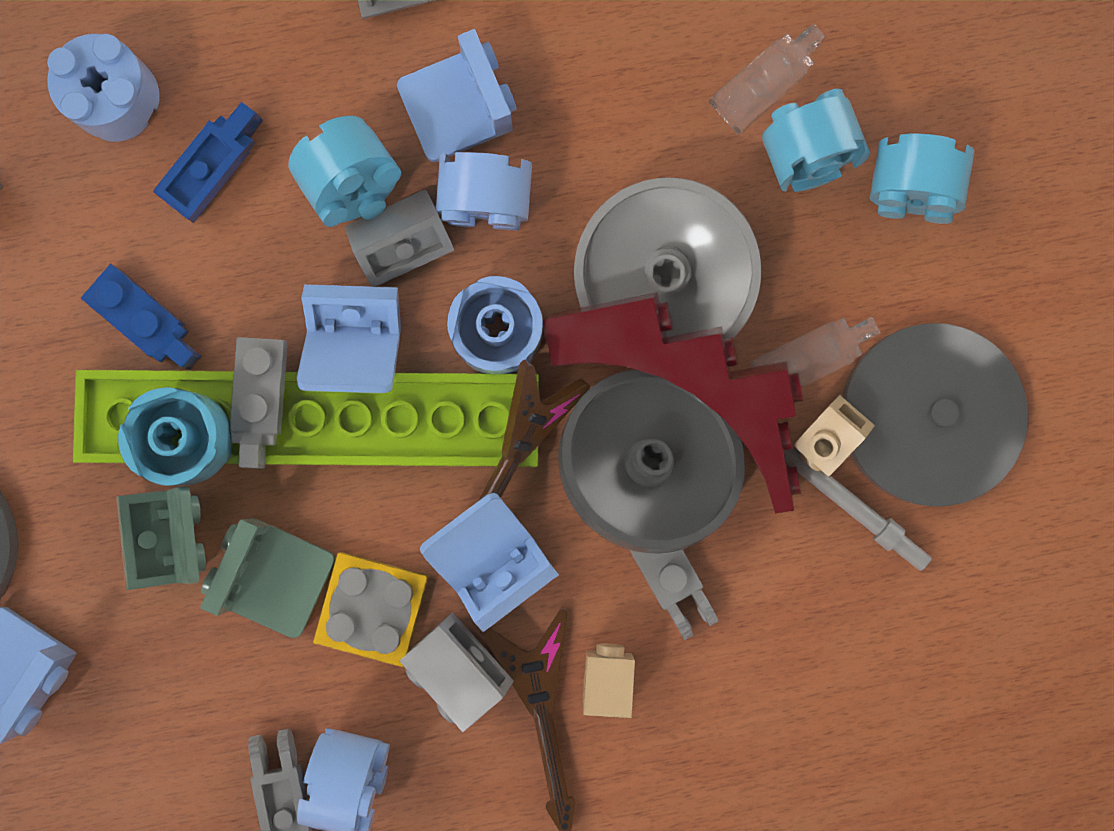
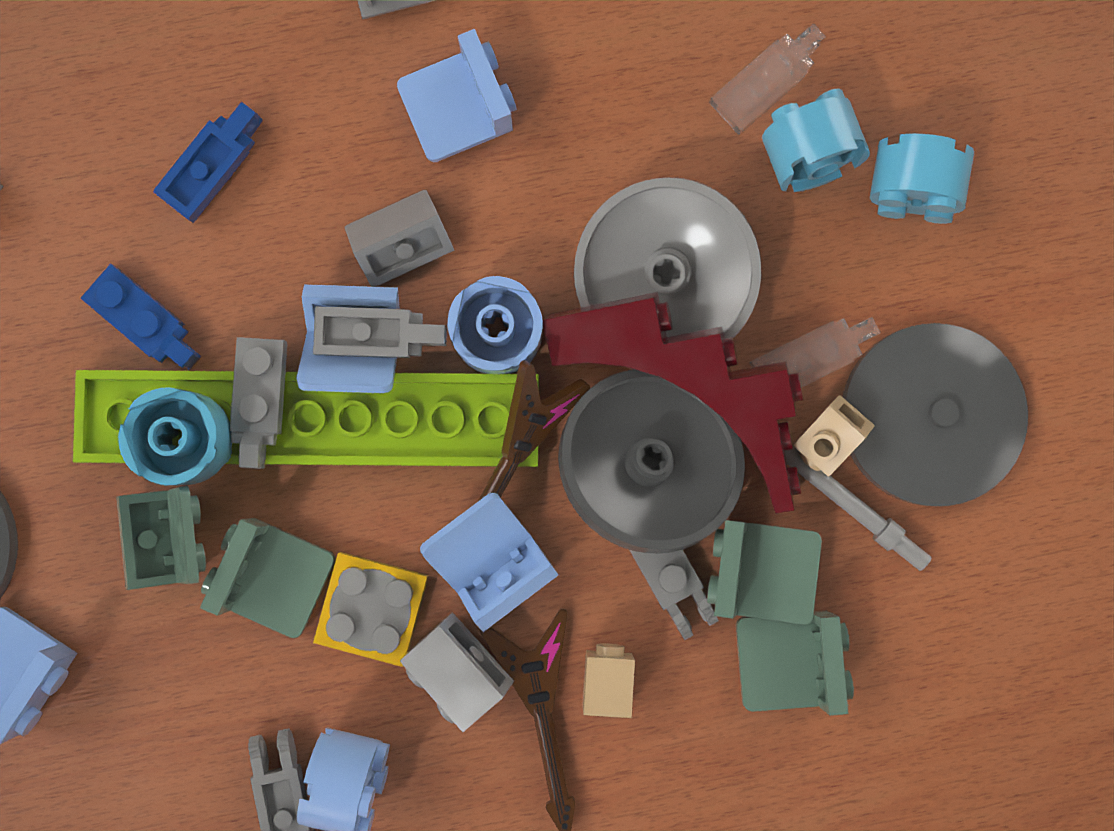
light blue brick [47,34,160,142] -> none
medium azure brick [288,116,402,227] -> none
light blue brick [436,152,532,231] -> none
none -> light grey hinge [313,306,447,358]
none -> sand green bracket [707,520,822,625]
none -> sand green bracket [736,610,854,716]

